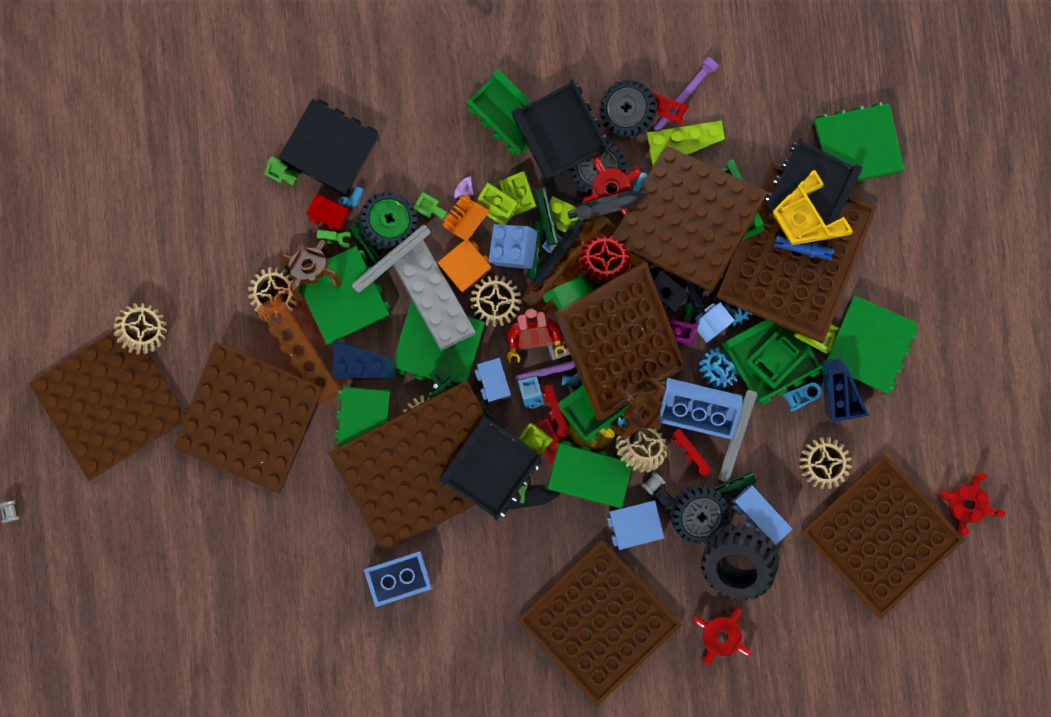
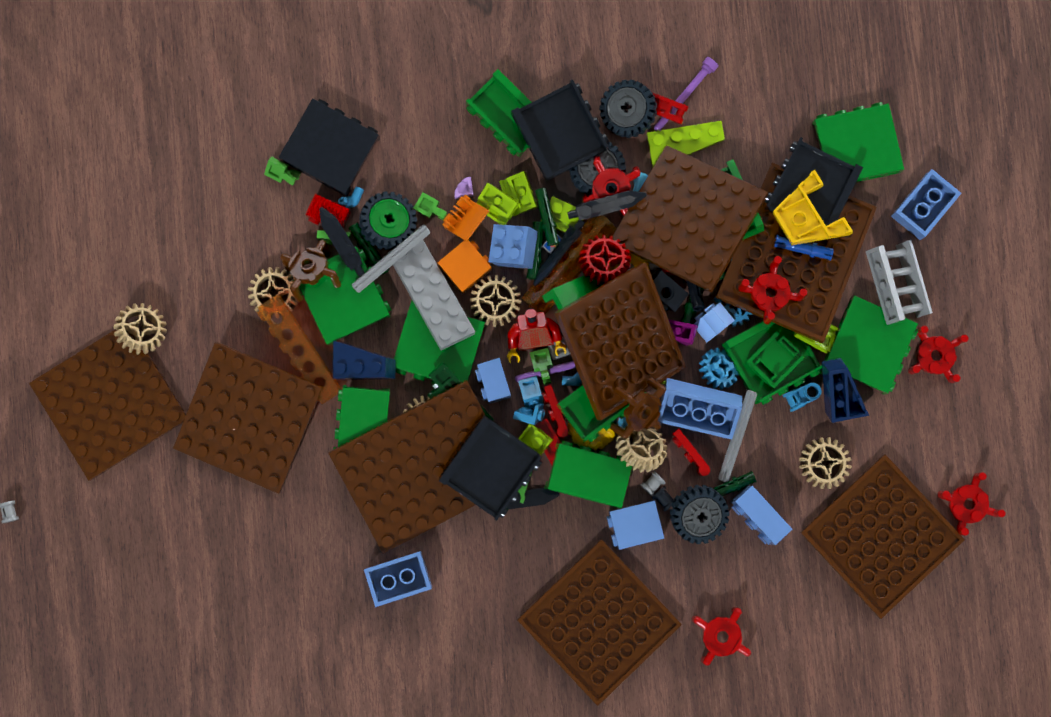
black tyre [701,524,780,601] -> none
none -> black piece [319,207,365,277]
none -> dark azure bracket [513,403,545,425]
none -> bright green plate [529,348,553,385]
none -> red plate [738,256,807,324]
none -> light grey fence [865,240,933,325]
none -> medium blue brick [891,169,961,240]
none -> red plate [908,326,969,383]

